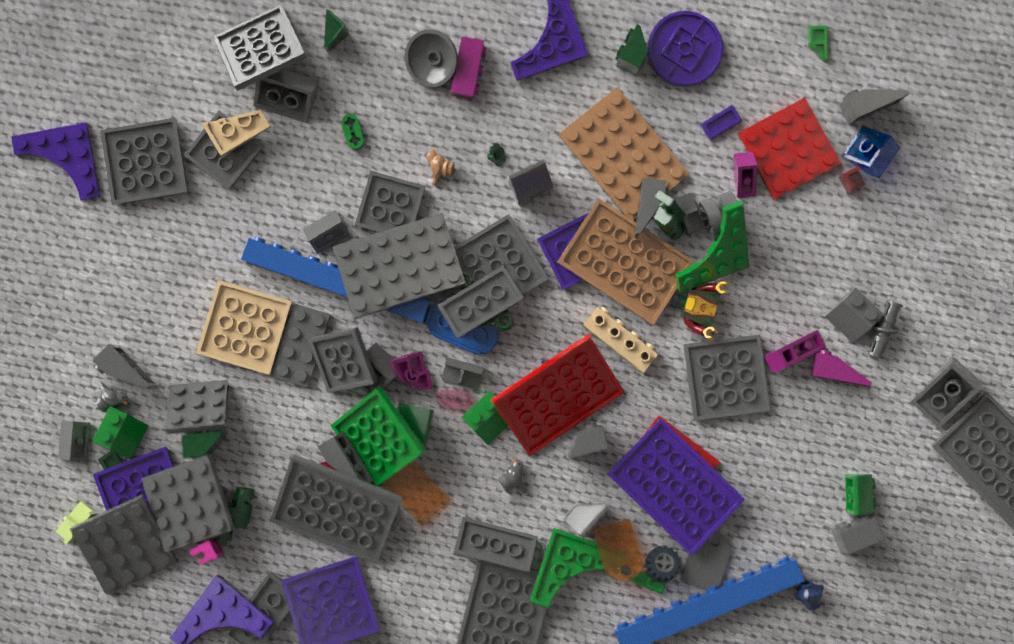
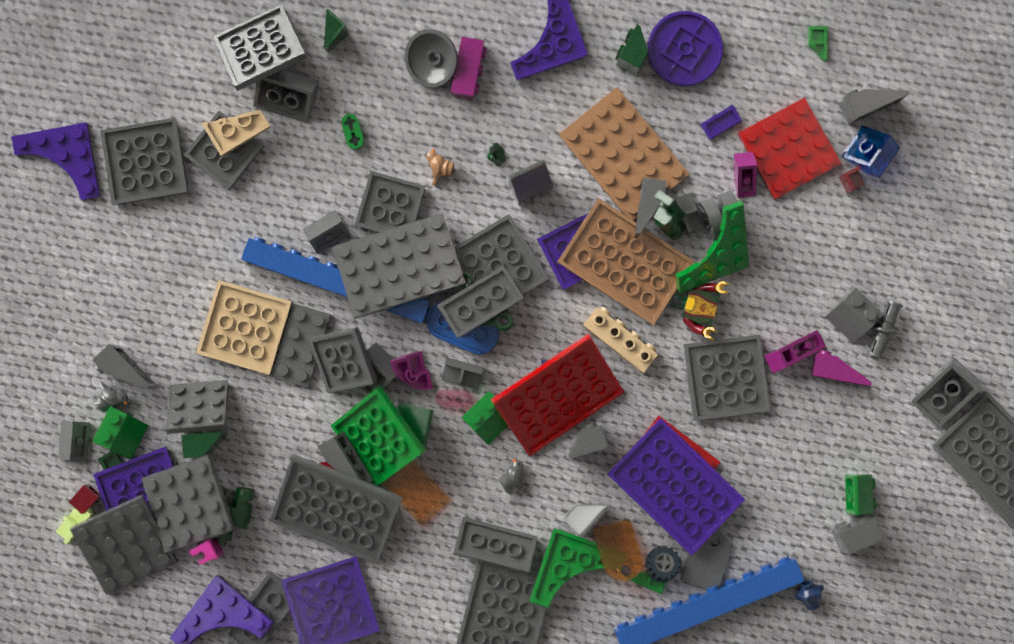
none -> dark red panel [68,484,101,514]

